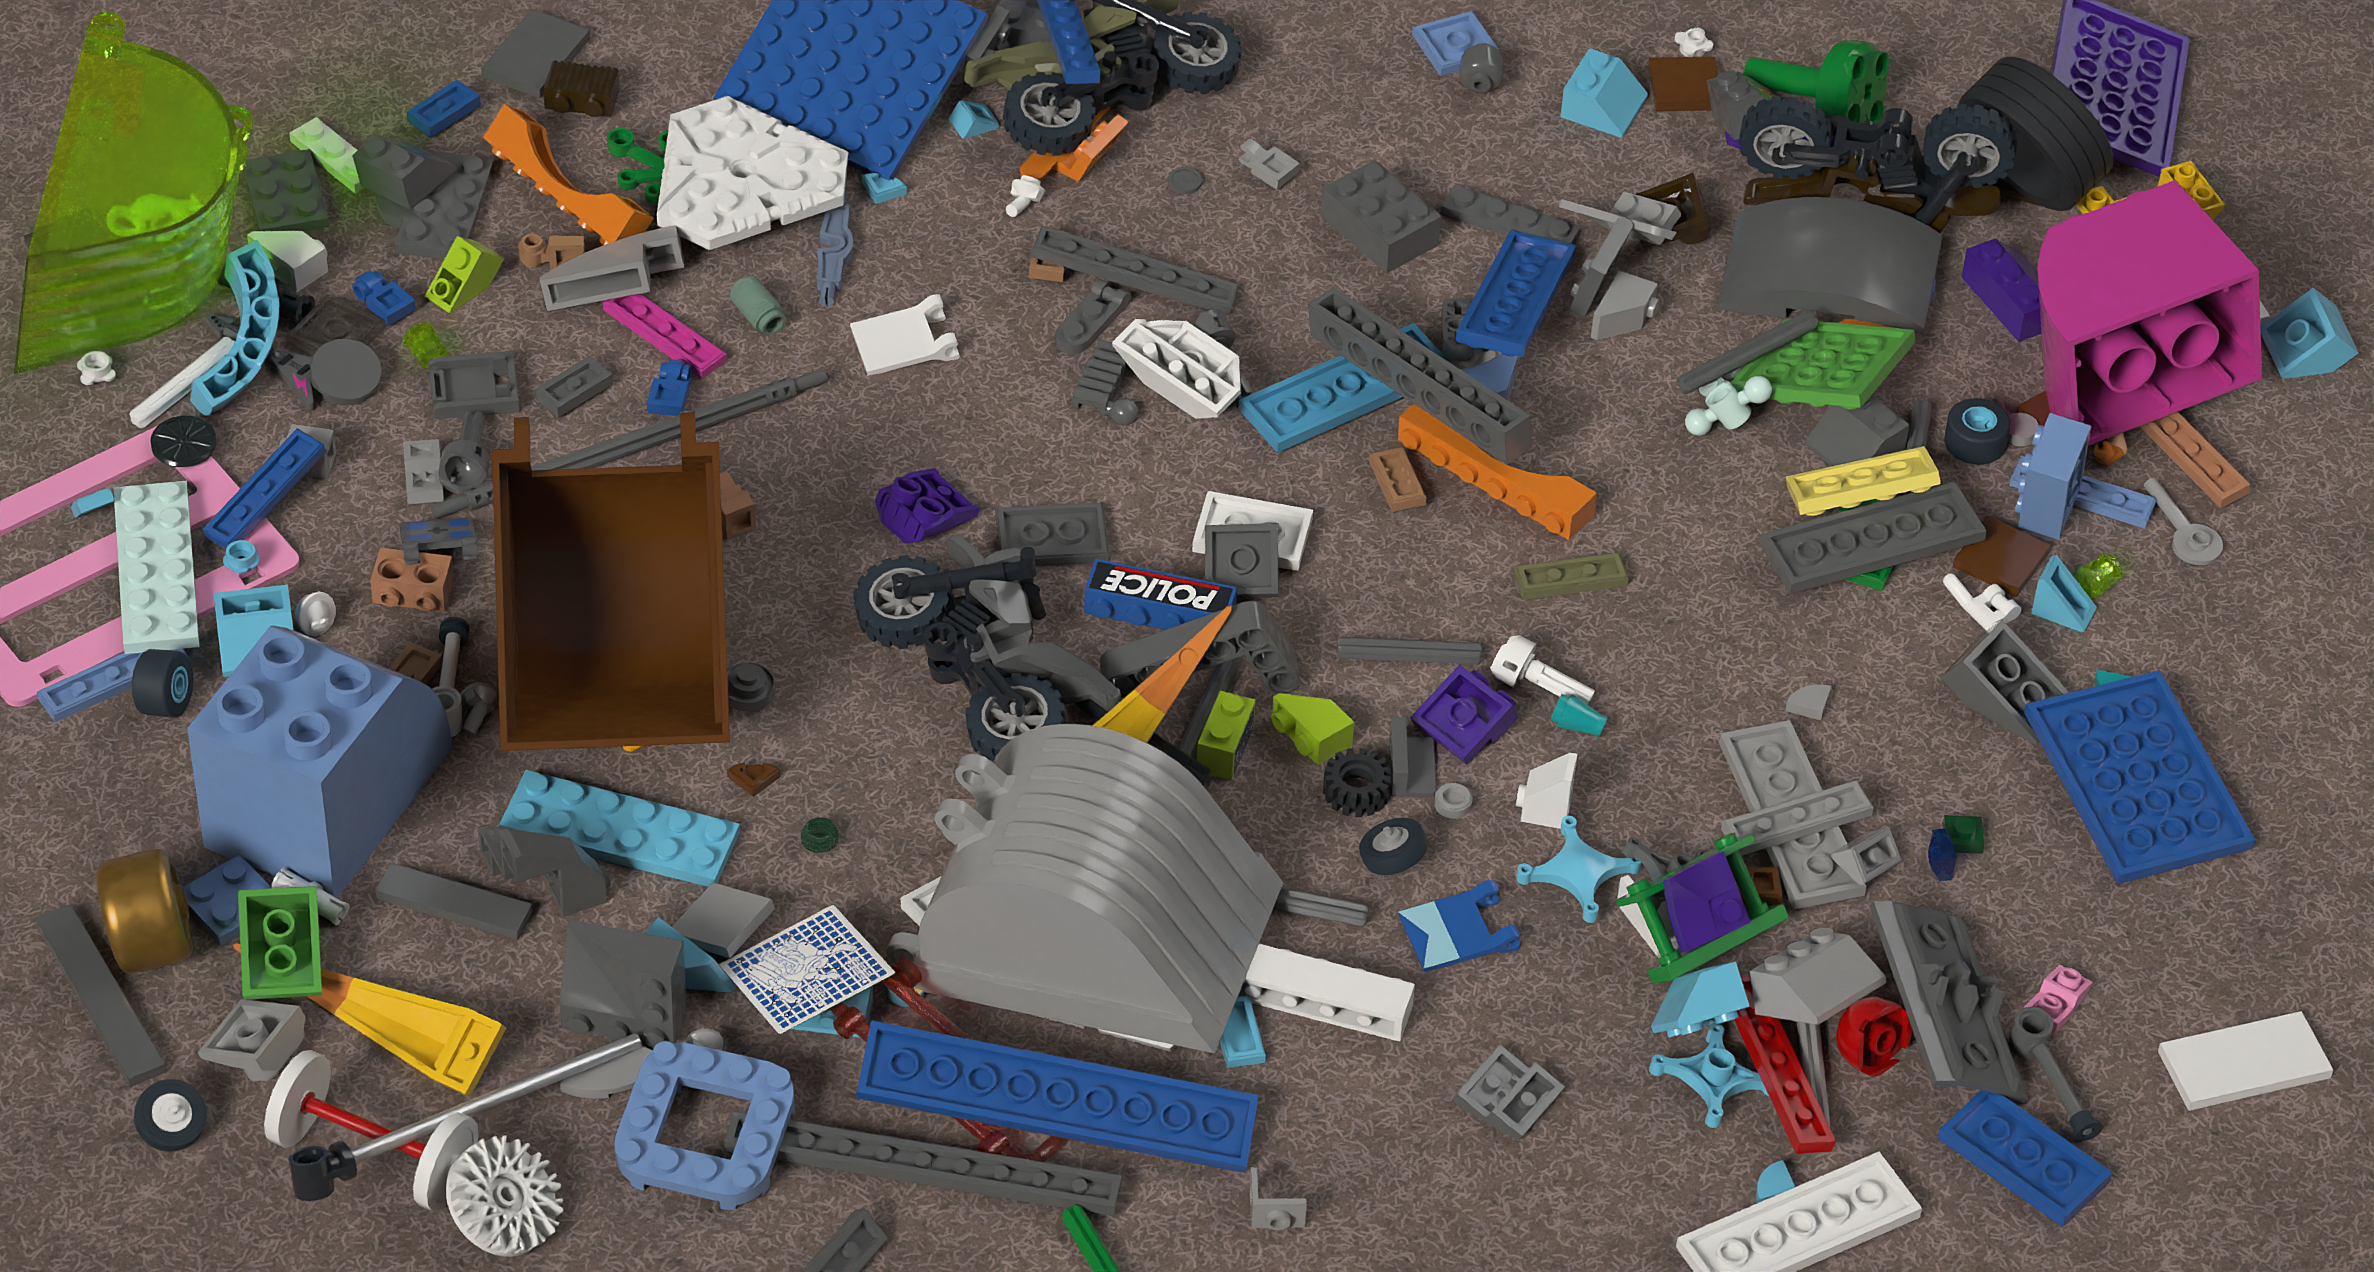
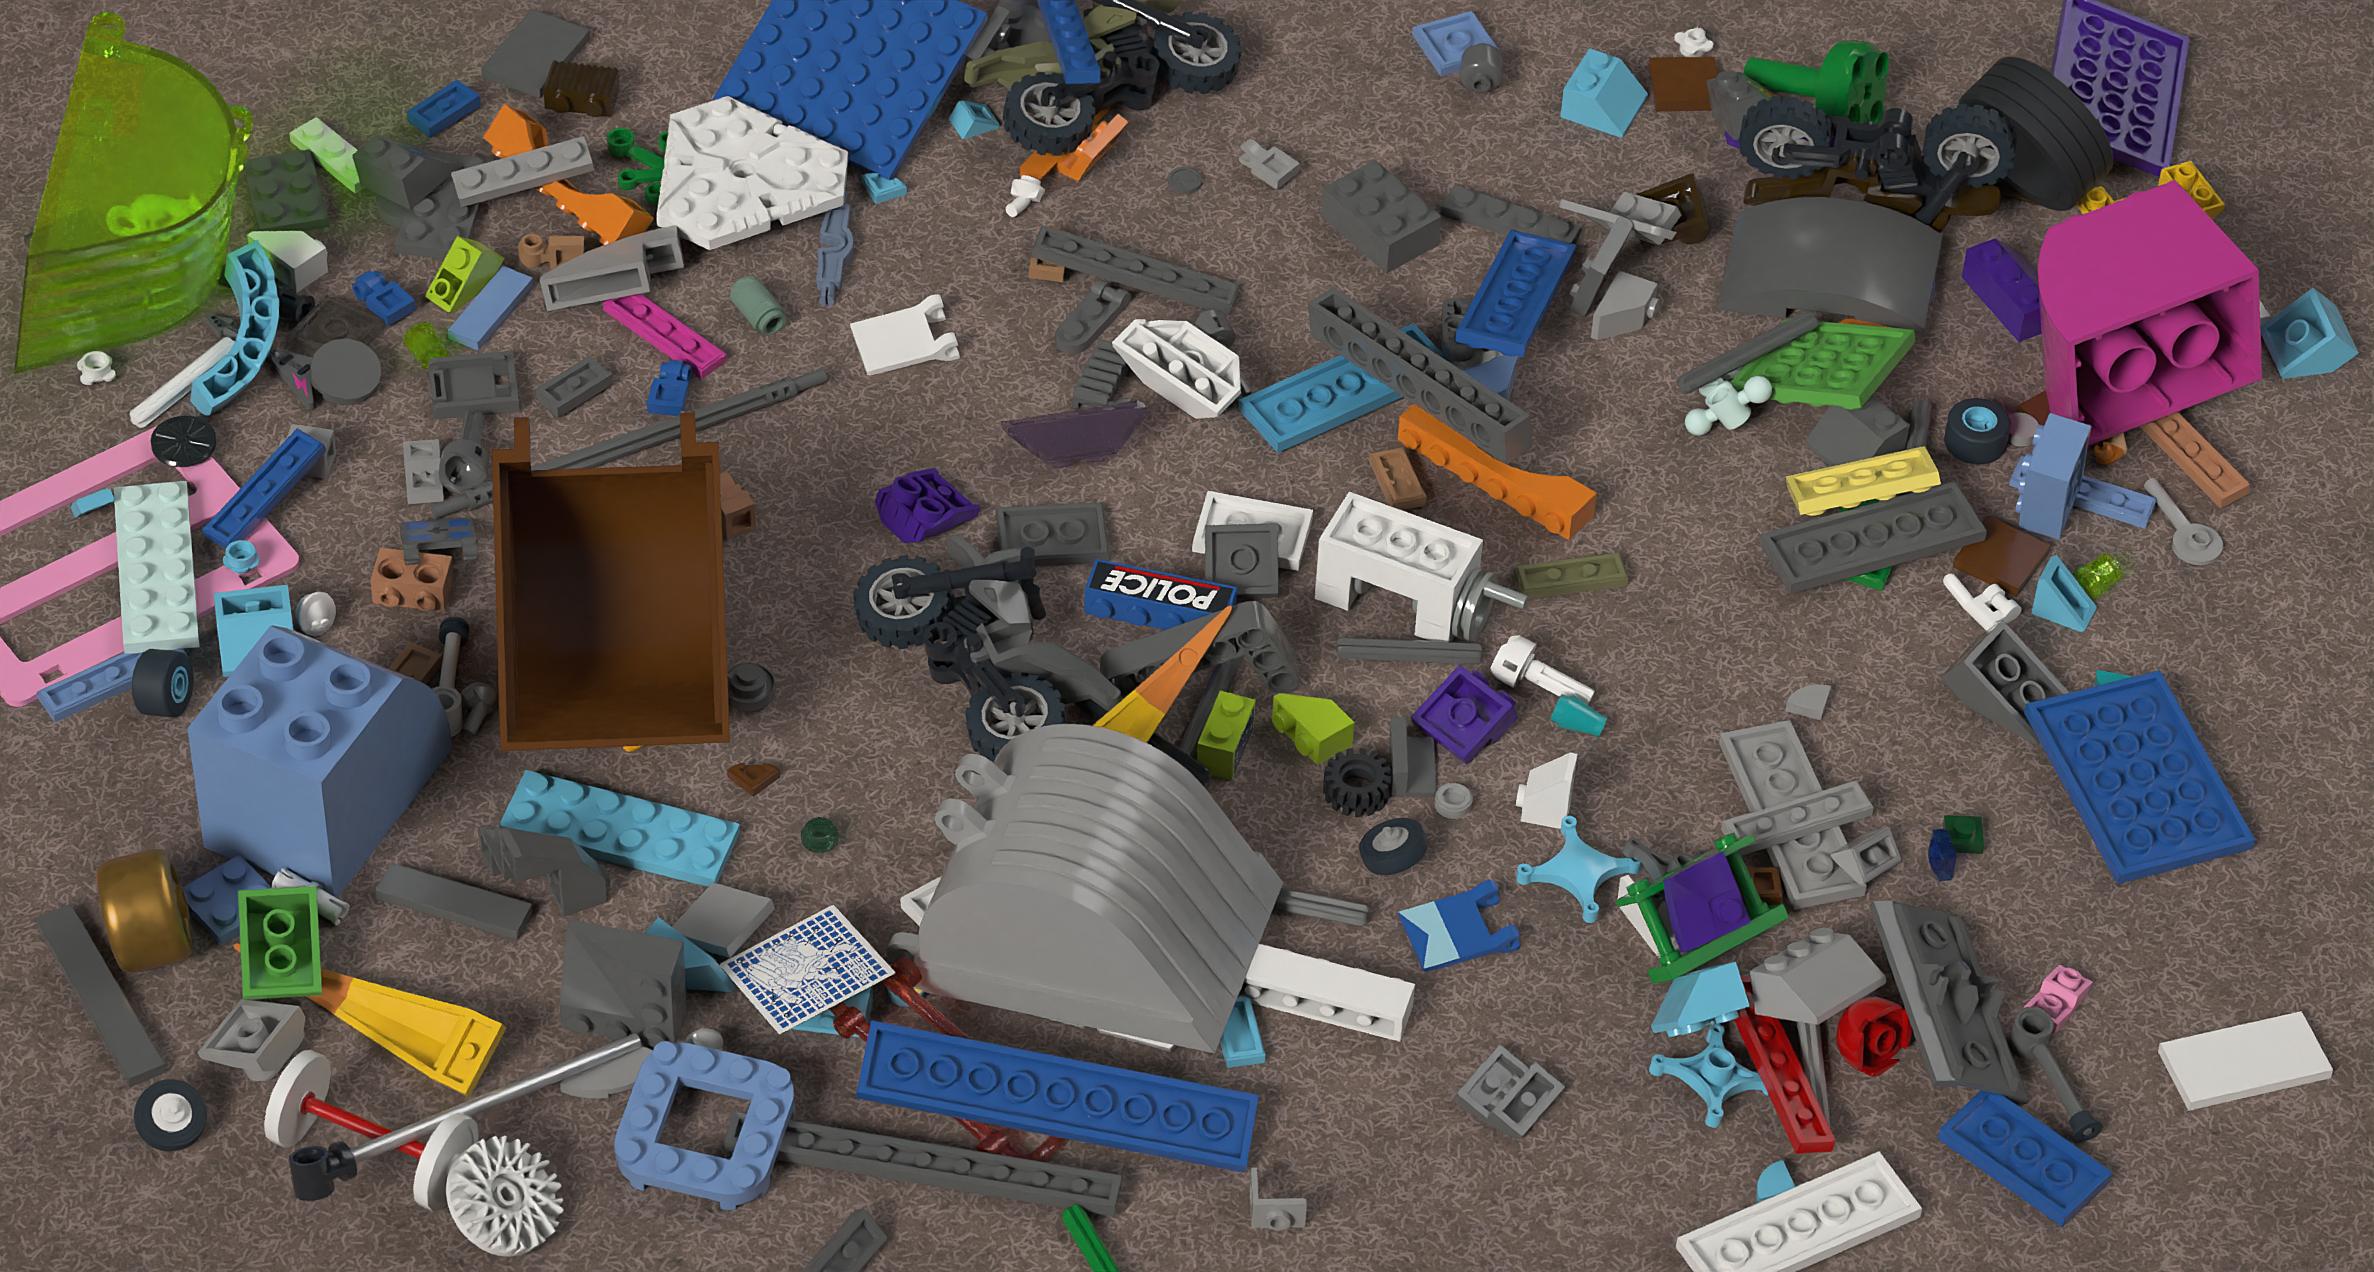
none -> medium blue tile [448,266,533,351]
none -> light grey plate [451,136,594,207]
none -> clear purple wedge [1001,400,1148,468]
none -> white piece [1315,492,1529,642]

